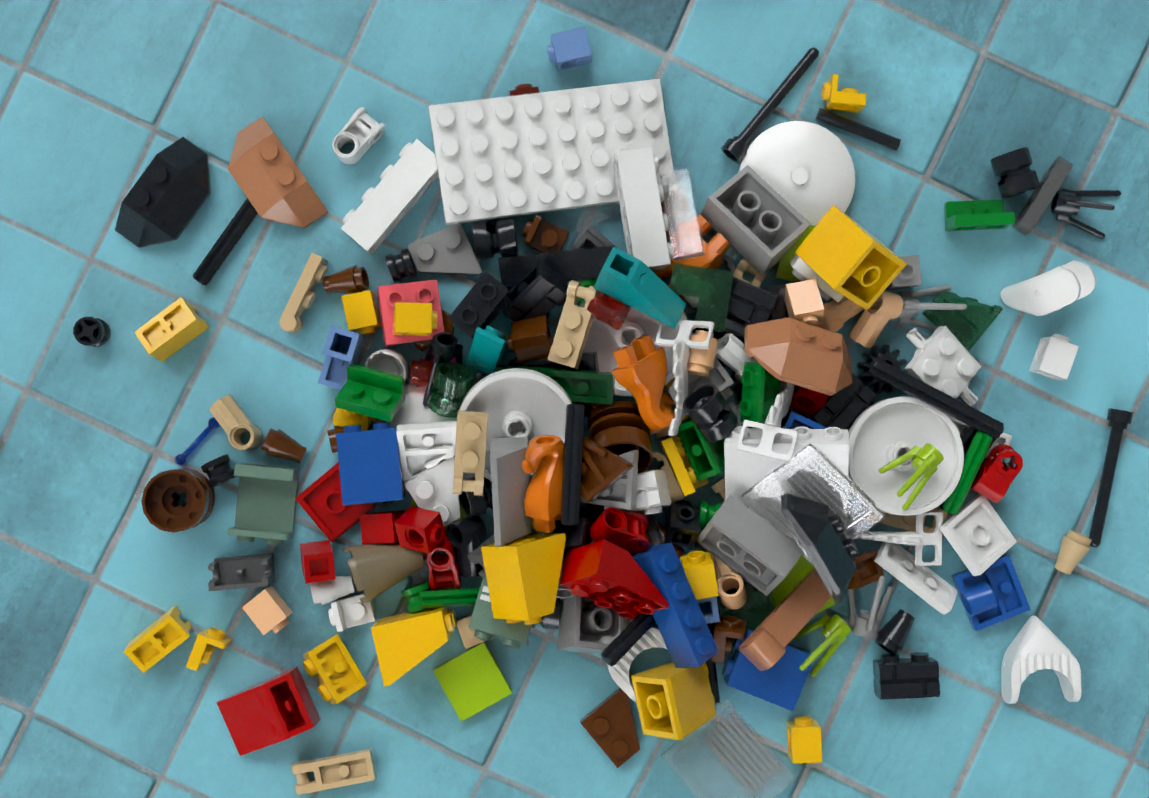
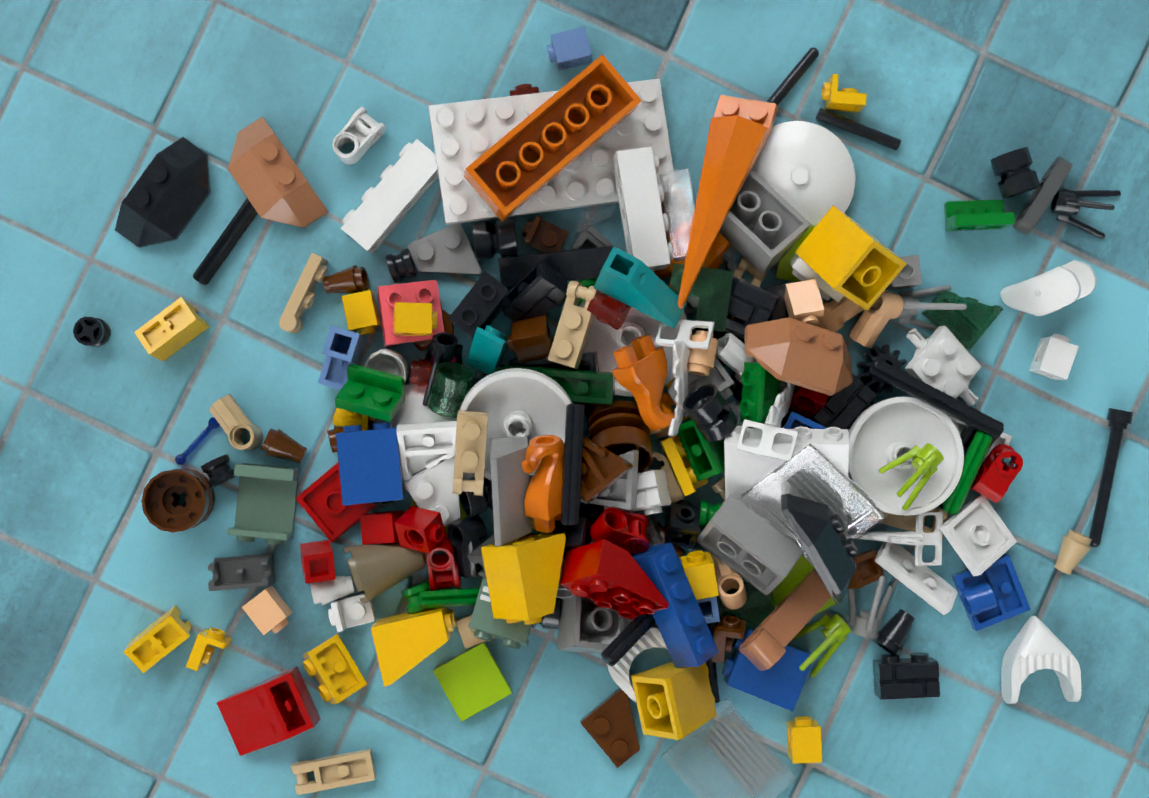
none -> orange brick [463,54,642,222]
none -> orange plate [678,95,778,309]

